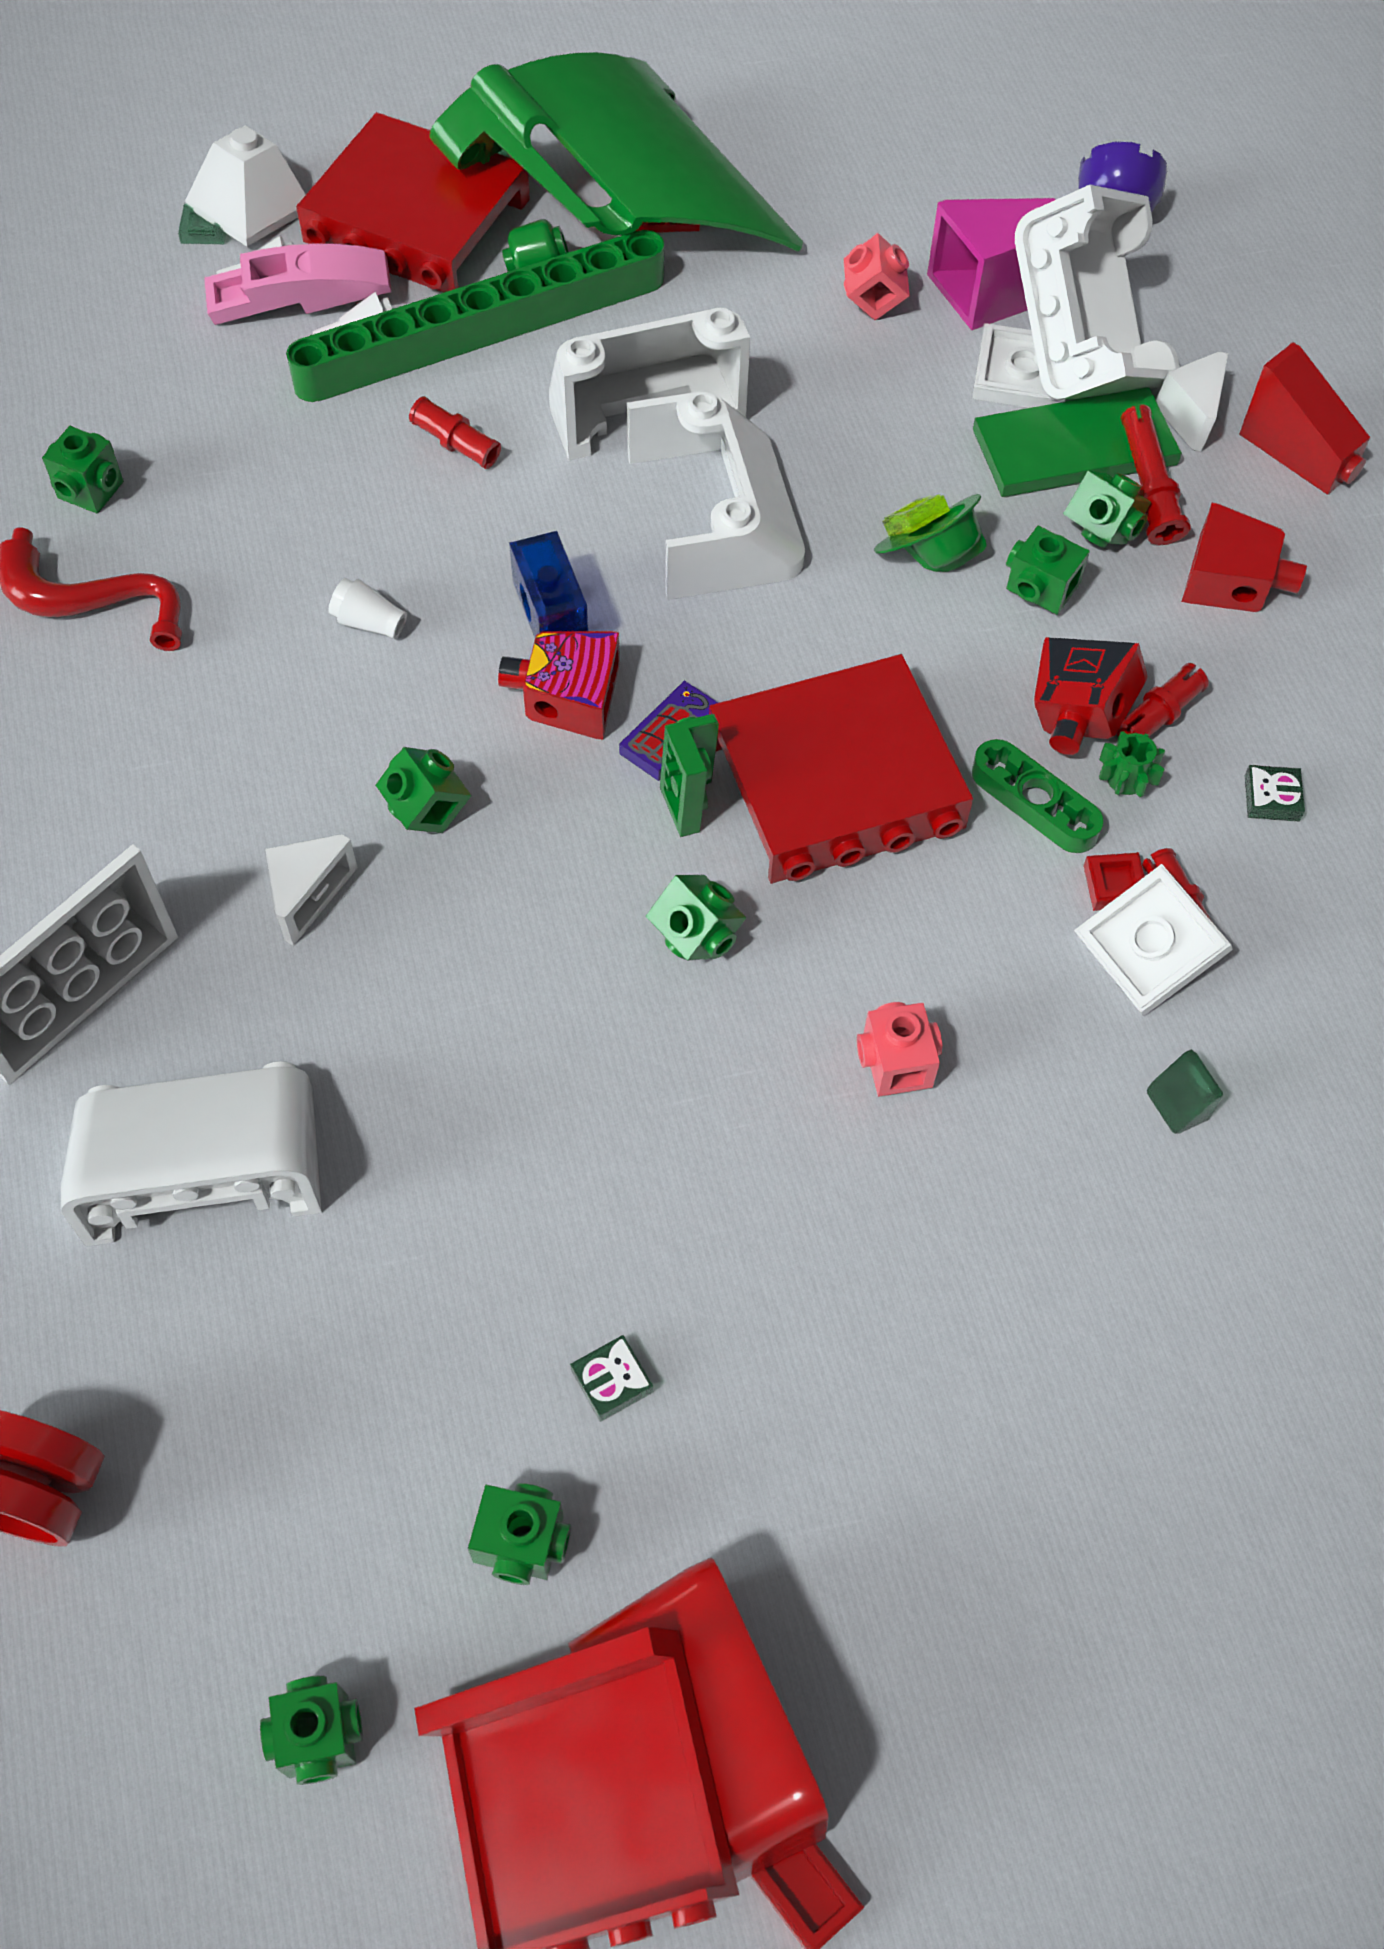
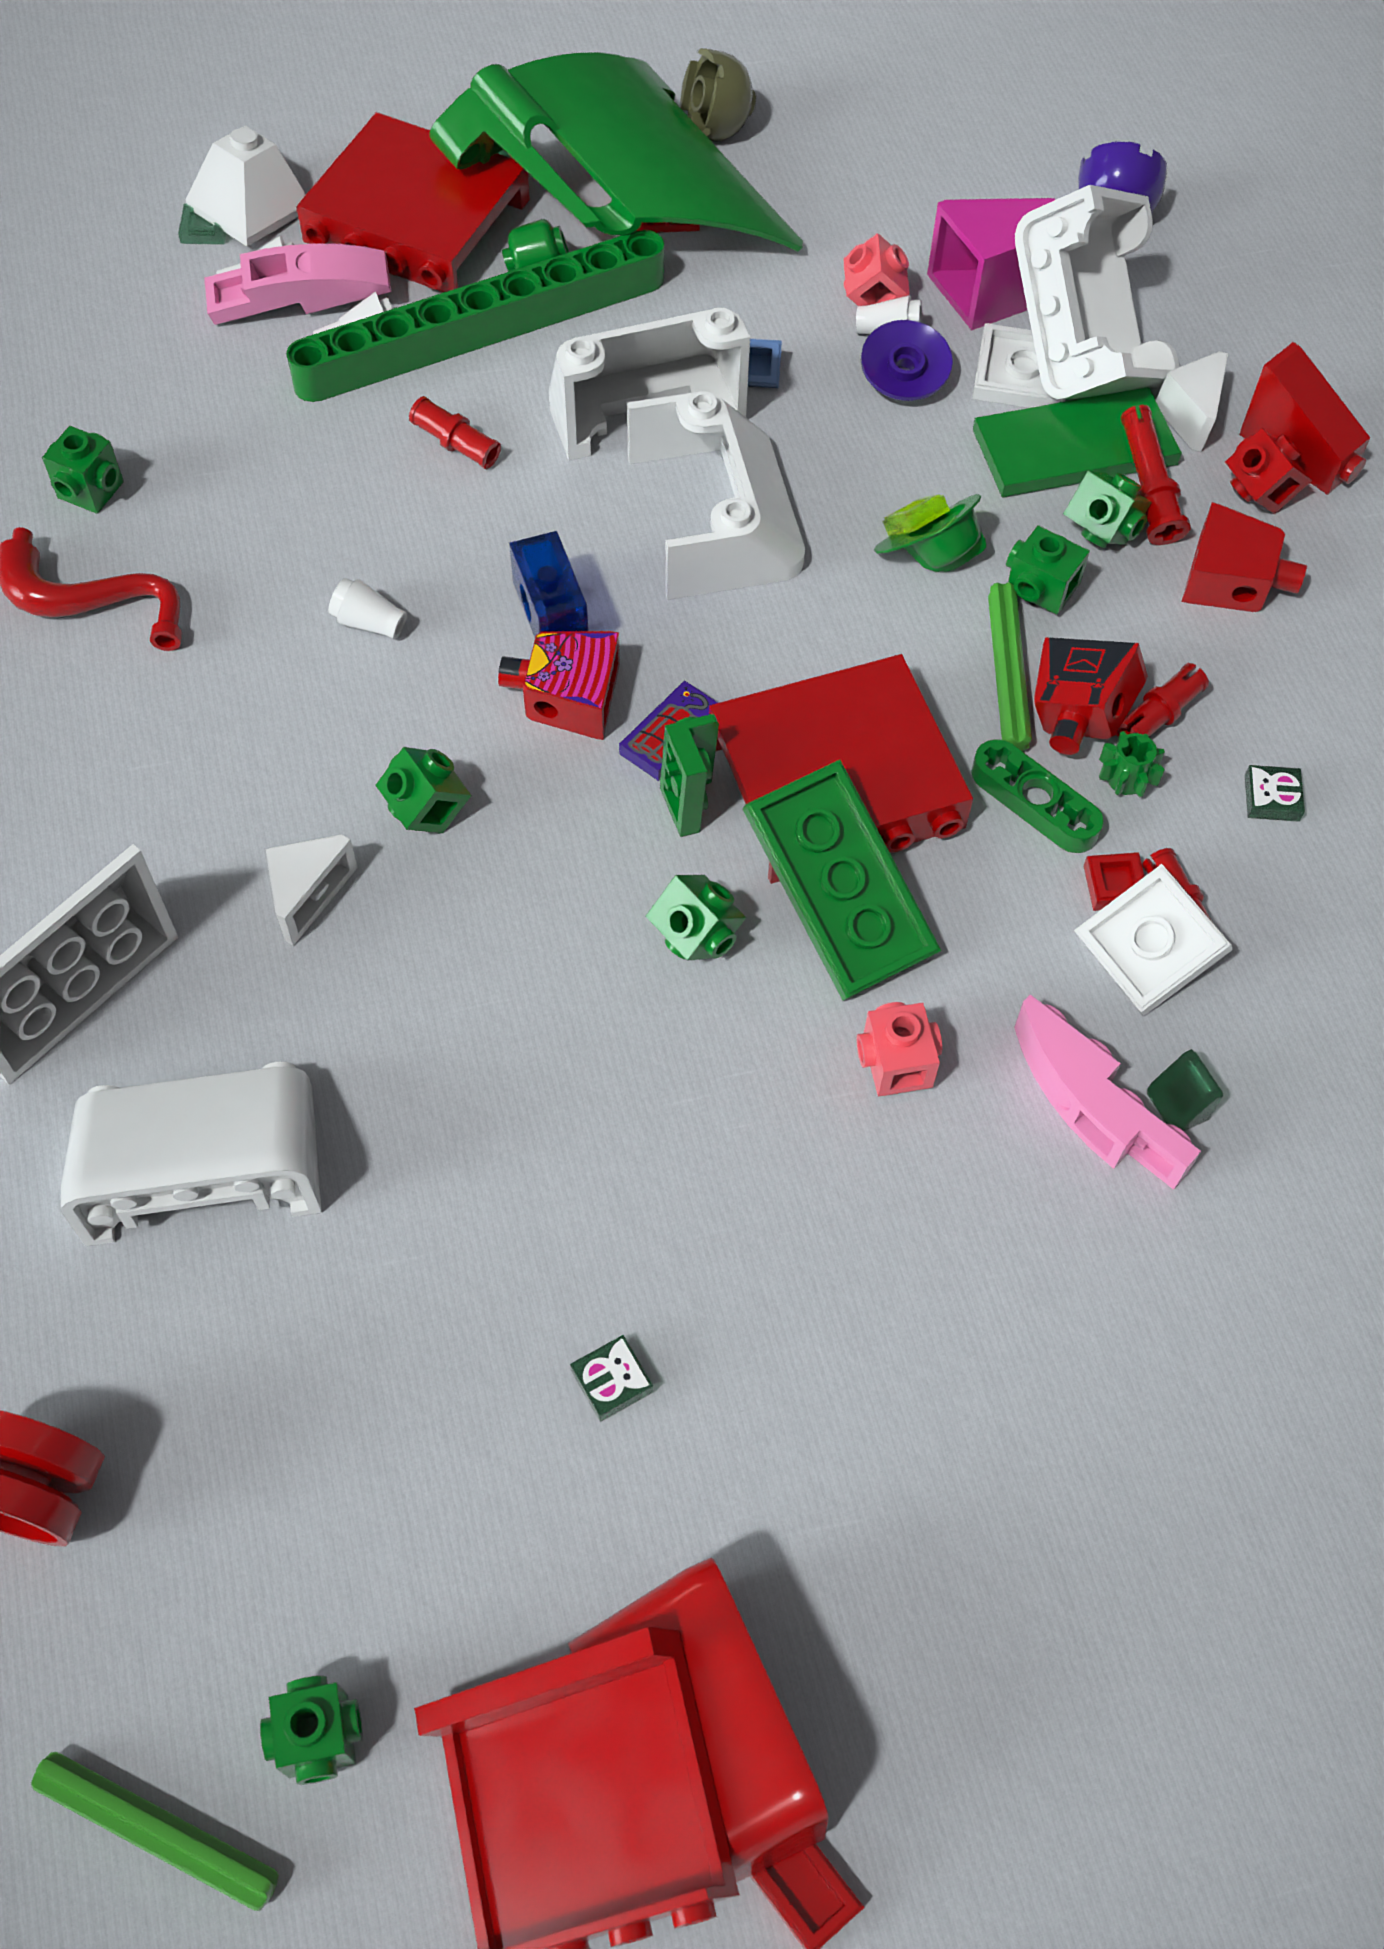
green brick [468,1483,572,1585] -> none
none -> bright green axle [31,1752,279,1911]
none -> olive cylinder [680,48,756,141]
none -> green tile [742,760,942,1001]
none -> medium blue slope [748,339,782,388]
none -> white cone [856,295,922,334]
none -> dark purple dish [861,320,953,401]
none -> bright green axle [988,582,1032,752]
none -> bright pink slope [1014,995,1201,1189]
none -> red brick [1225,428,1312,514]

